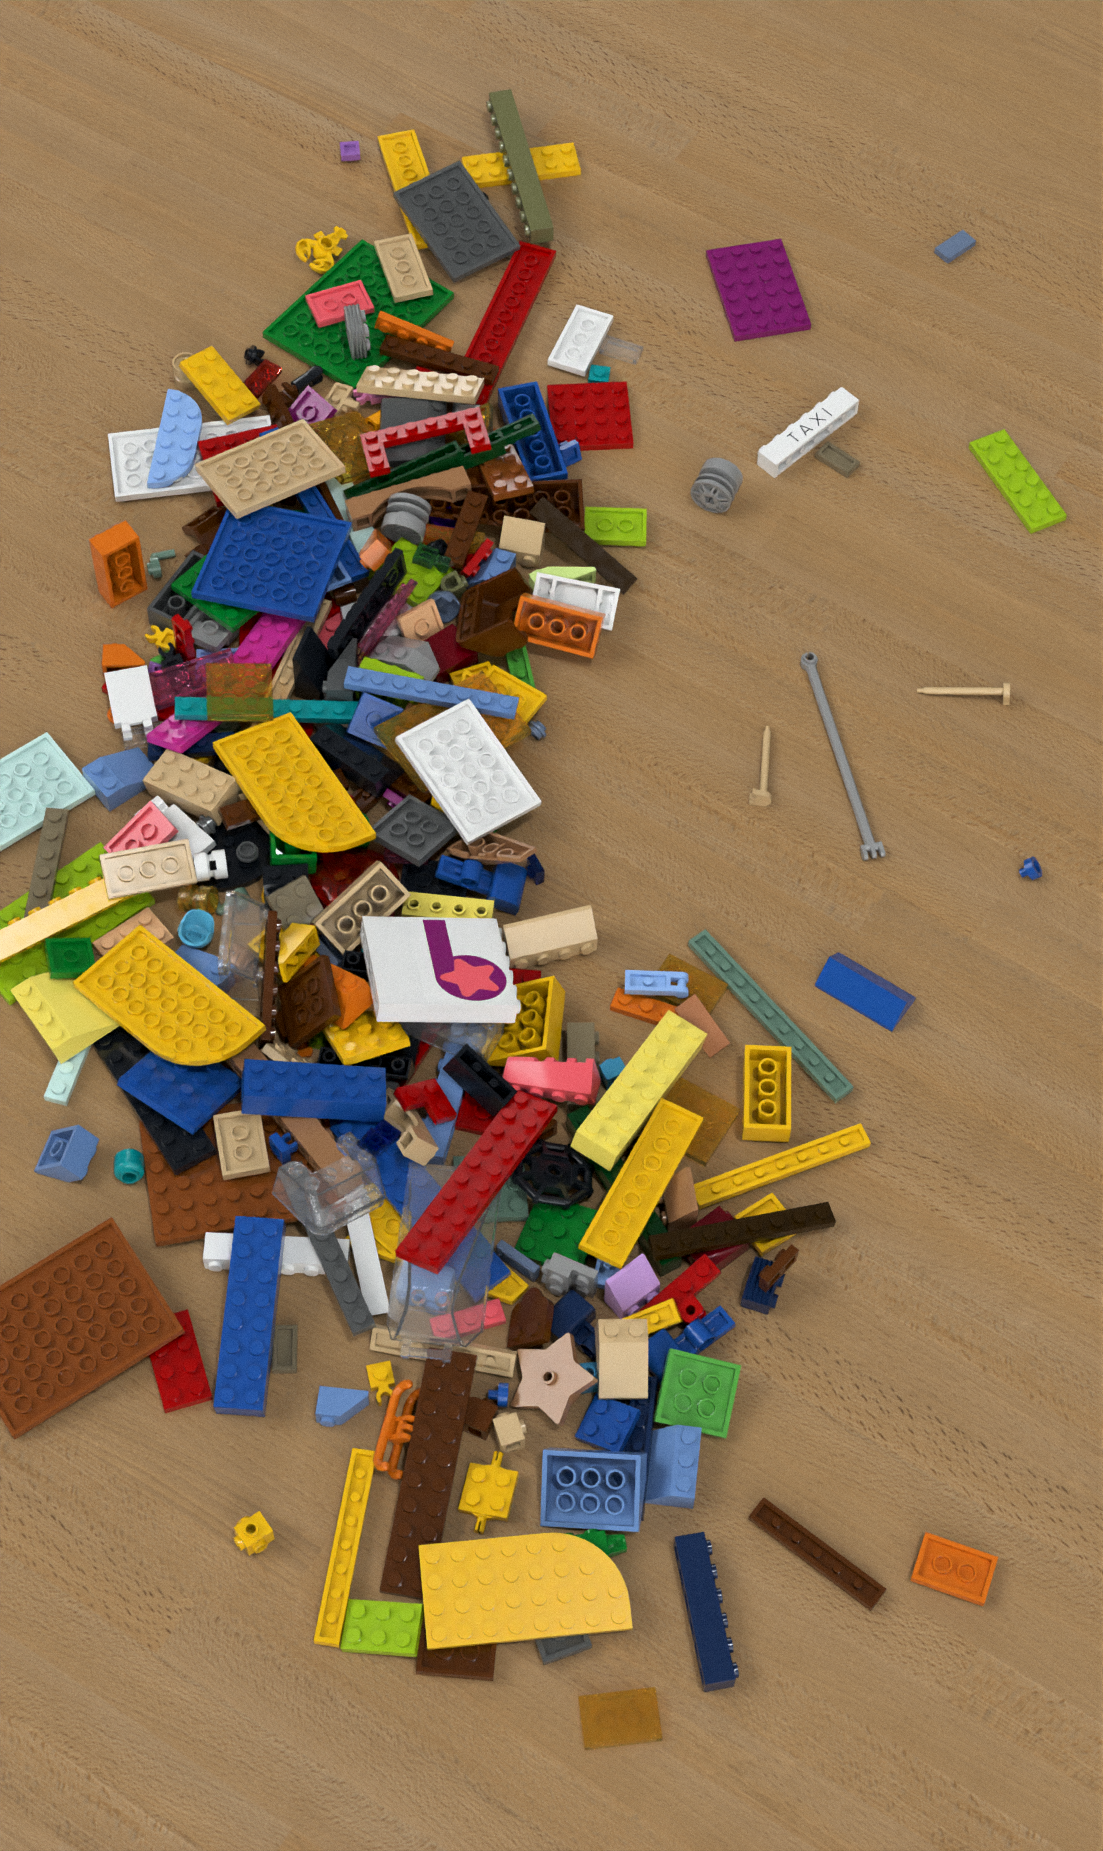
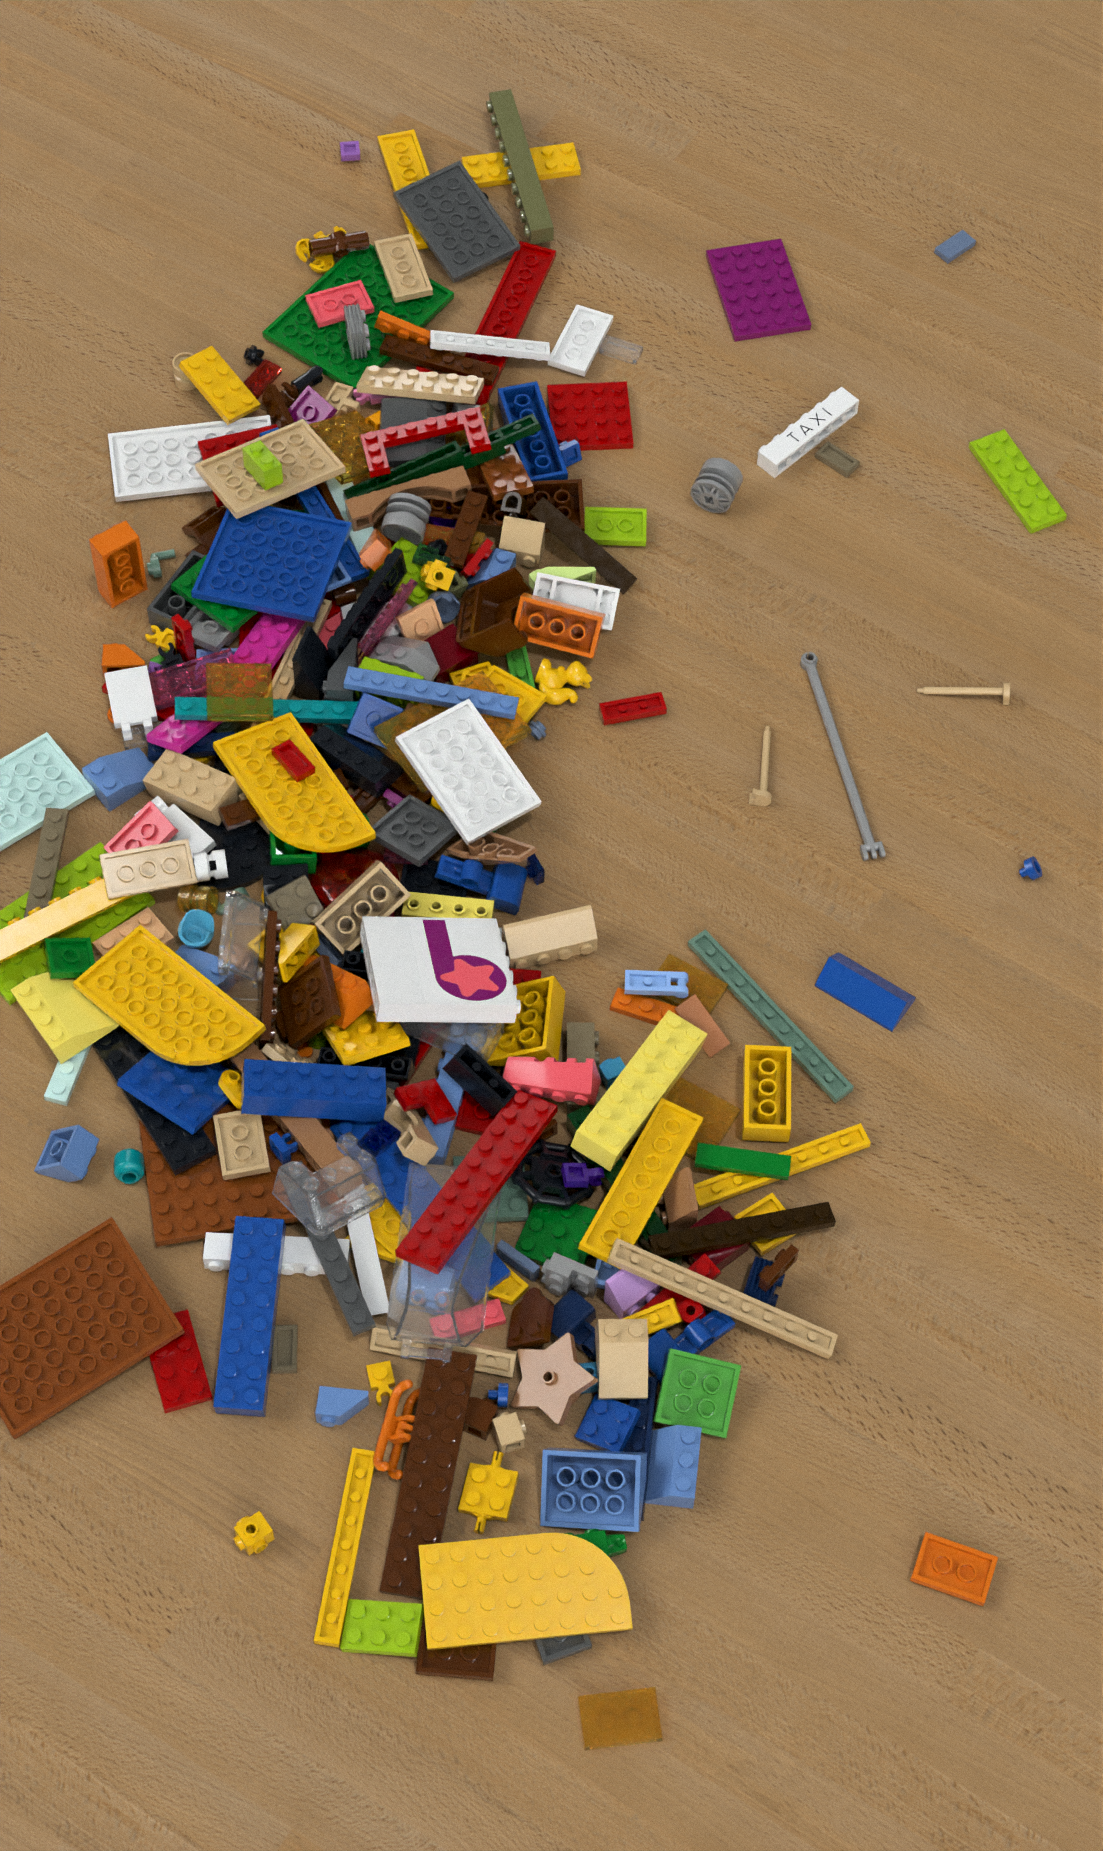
light blue plate [147,389,203,488] -> none
dark grey plate [196,815,216,835] -> none
dark grey plate [236,841,259,863] -> none
teal plate [588,365,611,383] -> none
dark blue brick [673,1532,739,1692] -> none
reddish brown plate [748,1498,886,1611] -> none
none -> yellow plate [218,1070,242,1110]
none -> lime brick [242,440,283,491]
none -> red tile [272,739,315,782]
none -> reddish brown piece [308,231,370,258]
none -> yellow brick [420,559,456,591]
none -> white plate [430,330,550,361]
none -> dark brown plate [500,491,528,518]
none -> yellow animal [535,658,592,705]
none -> dark purple plate [561,1163,605,1188]
none -> red plate [599,692,667,725]
none -> tan plate [607,1238,838,1359]
none -> green tile [694,1143,791,1181]

